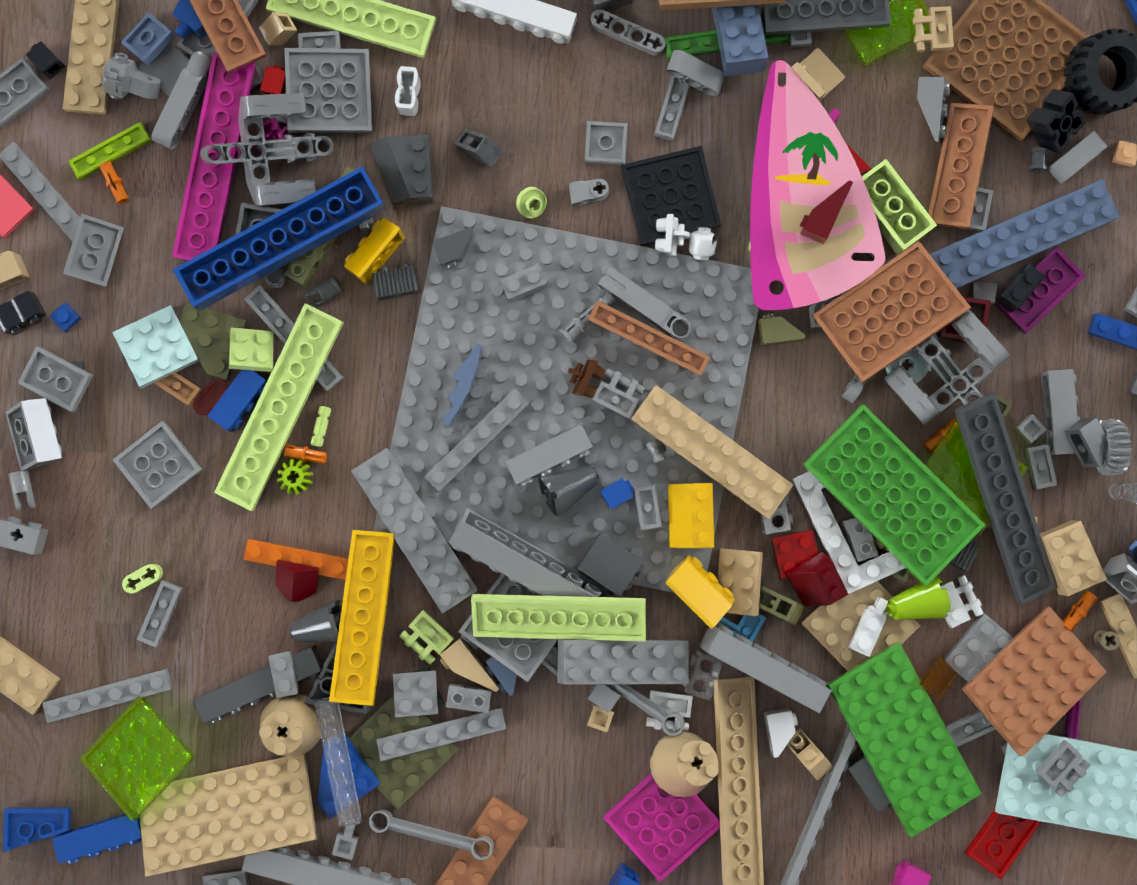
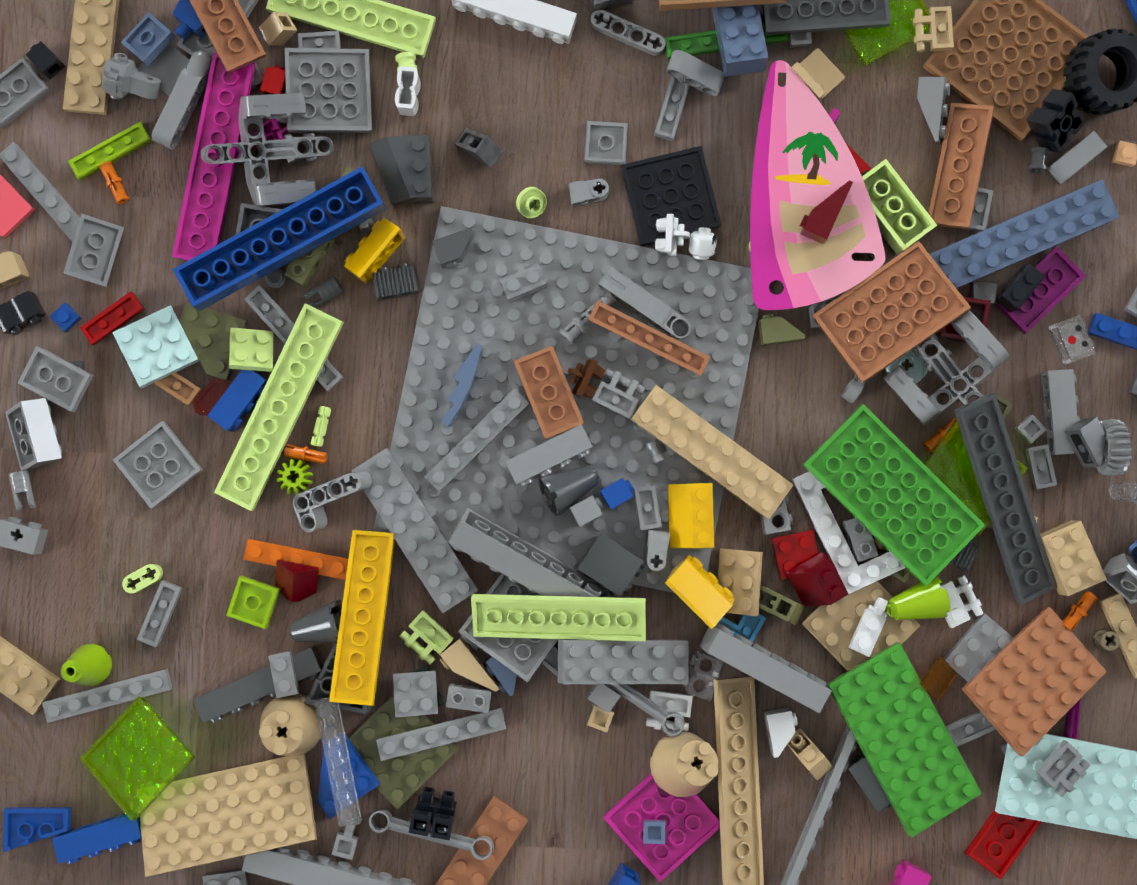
none -> lime cone [61,644,112,686]
none -> red plate [80,291,145,346]
none -> lime plate [226,575,281,629]
none -> light grey beam [293,471,372,533]
none -> yellowish green wheel [395,52,418,73]
none -> black hips [409,787,457,840]
none -> nougat plate [513,346,584,440]
none -> light grey brick [570,495,604,527]
none -> sand blue plate [643,820,666,844]
none -> light grey piece [645,530,670,571]
none -> clear brick [1048,314,1095,365]

